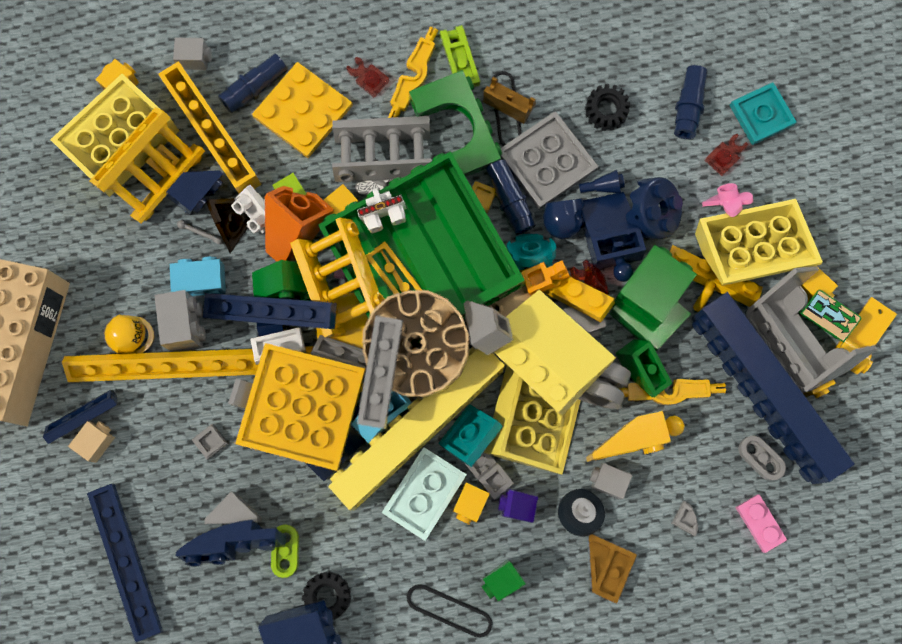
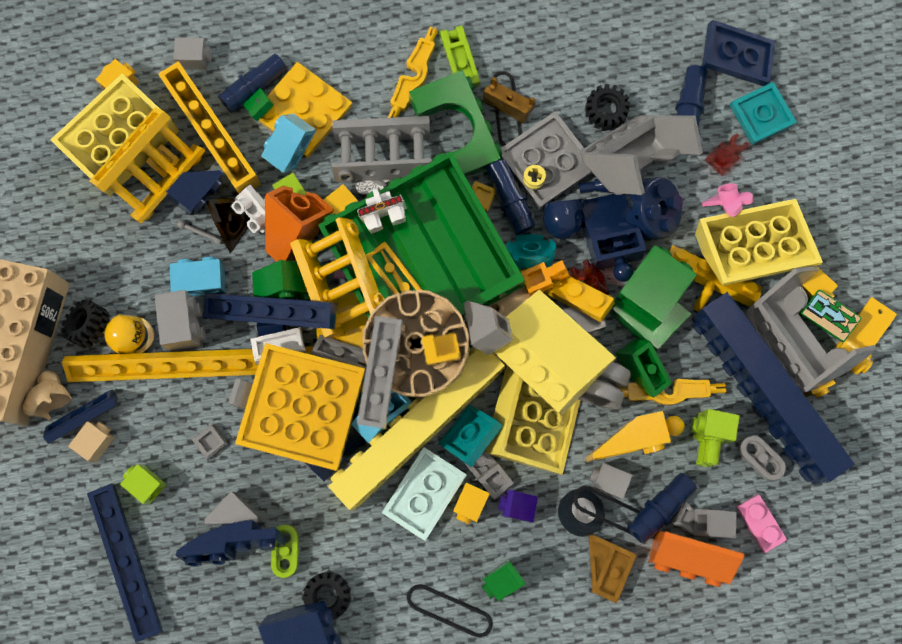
clear red plate [346,57,389,98] -> none
none -> tan piece [22,370,72,420]
none -> black tyre [61,299,110,348]
none -> lime brick [120,464,167,505]
none -> green tile [243,88,274,122]
none -> medium azure brick [261,113,316,173]
none -> yellow panel [422,333,461,366]
none -> light yellow bush [523,165,546,189]
none -> black piece [573,485,640,535]
none -> light grey windscreen [581,115,703,195]
none -> dark blue piece [627,473,697,544]
none -> orange slope [648,531,744,588]
none -> lime brick [690,409,740,467]
none -> light grey brick [694,509,737,539]
none -> dark blue plate [702,20,776,86]

